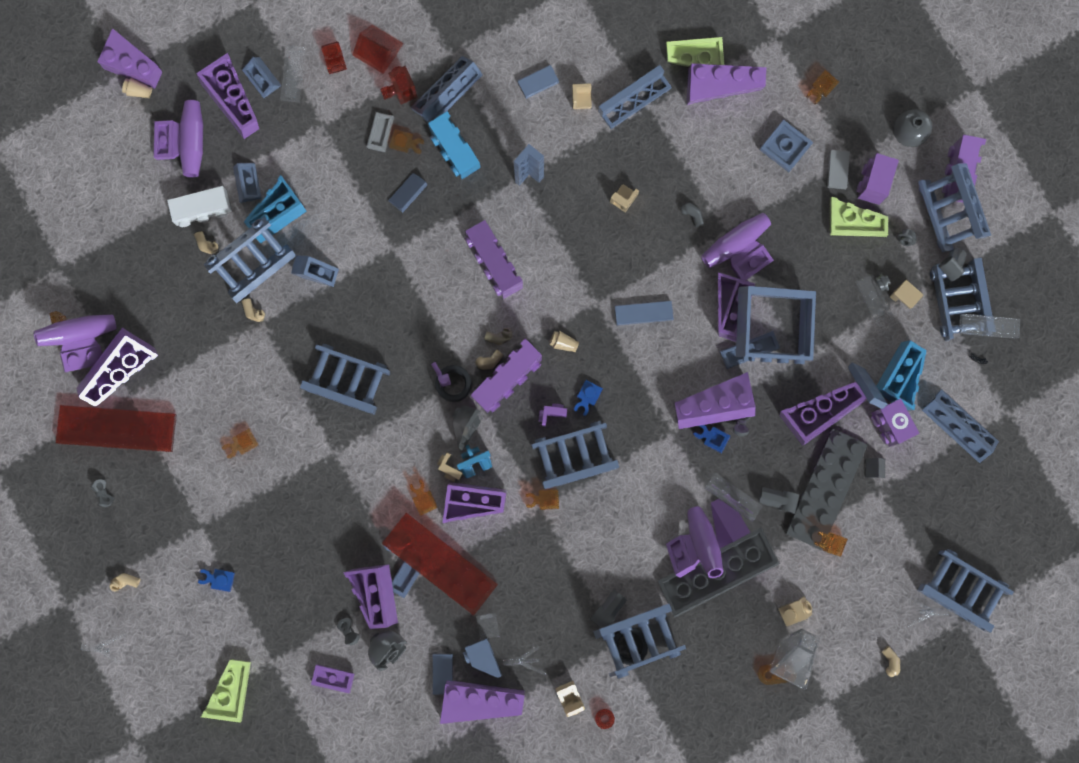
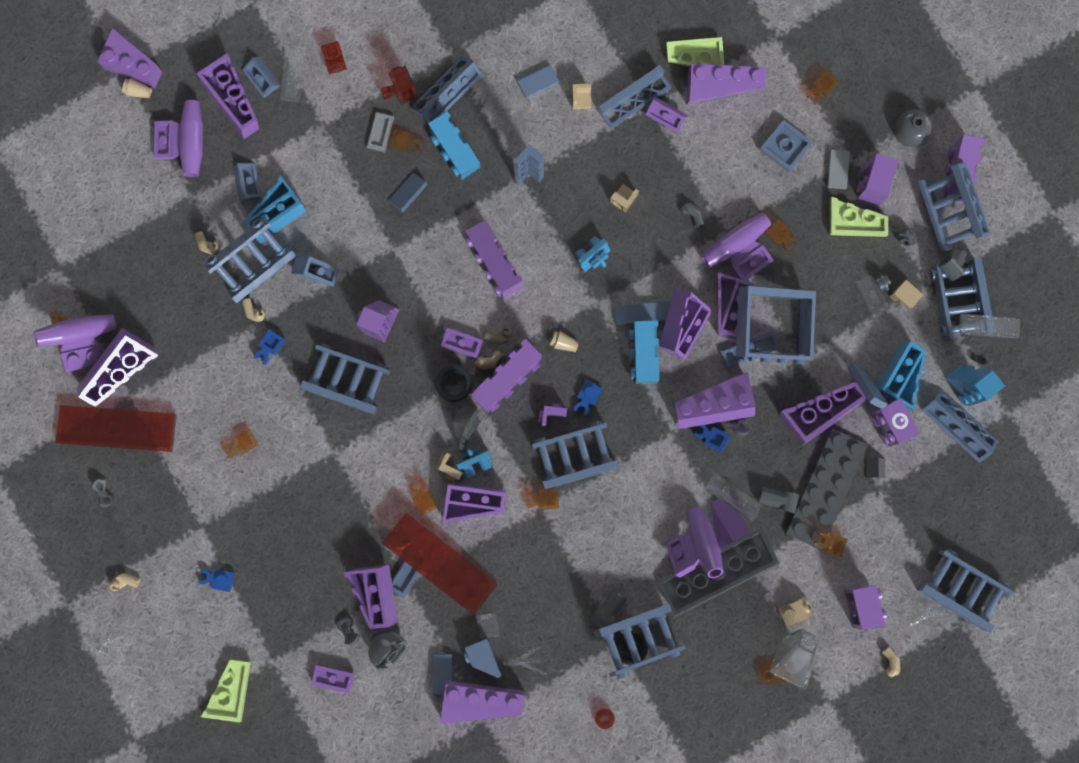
white brick [167,186,232,227] -> none
clear red slope [352,25,403,74] -> none
medium lavender hand [431,362,451,386] -> none
tan bracket [555,681,585,717] -> none
none -> blue plate [254,329,286,365]
none -> medium lavender wedge [355,300,400,343]
none -> medium lavender plate [441,328,483,359]
none -> dark azure hips [575,236,611,272]
none -> dark azure wedge [629,320,659,384]
none -> medium lavender plate [646,97,688,133]
none -> medium lavender wedge [659,288,712,360]
none -> clear orange plate [764,219,799,252]
none -> medium lavender brick [844,584,887,630]
none -> dark azure wedge [945,363,1005,407]

